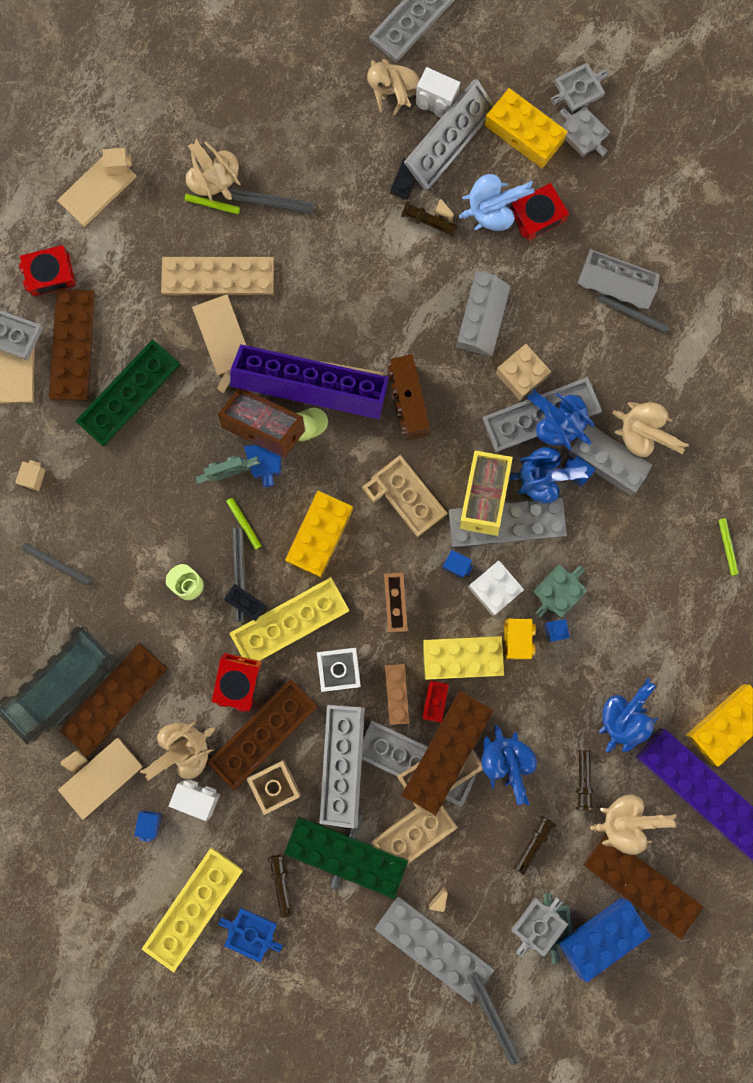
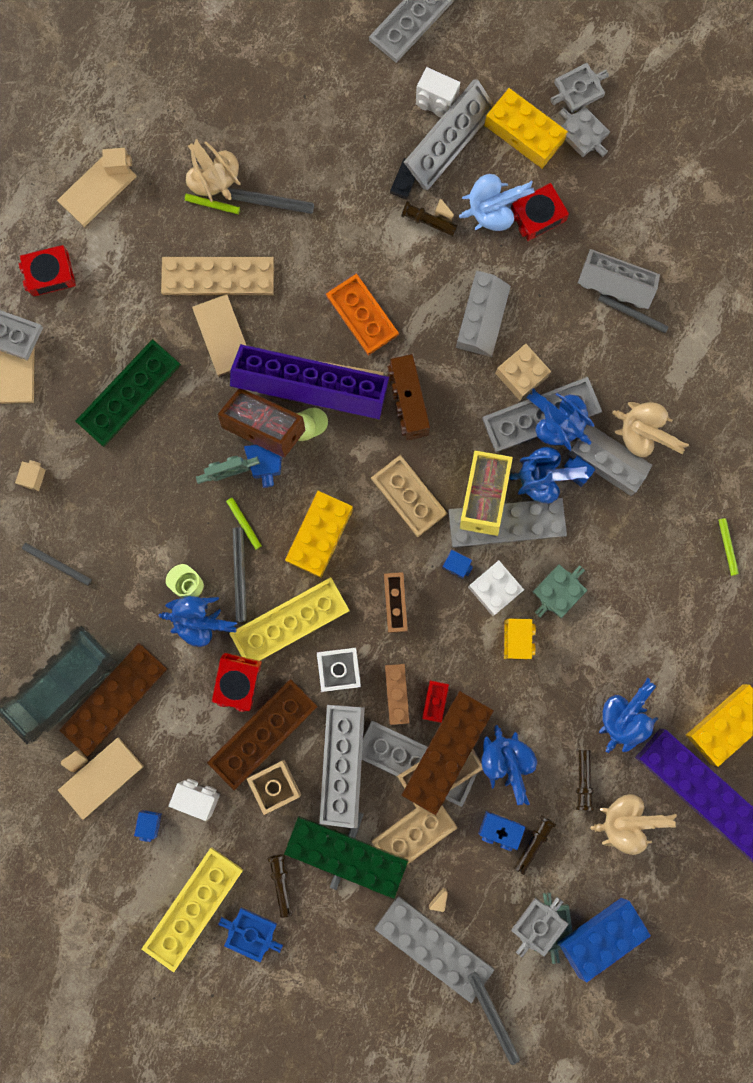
reddish brown plate [49,289,95,401] -> none
tan hair [140,720,216,781] -> none
tan tile [218,370,230,393] -> none
black plate [224,584,267,622] -> none
tan slope [362,476,389,504] -> none
tan hair [367,59,420,115] -> none
light yellow brick [423,636,504,680] -> none
blue brick [544,619,570,642] -> none
reddish brown plate [583,833,704,940] -> none
none -> blue hair [159,596,237,647]
none -> orange plate [326,273,399,356]
none -> blue brick [478,811,525,851]

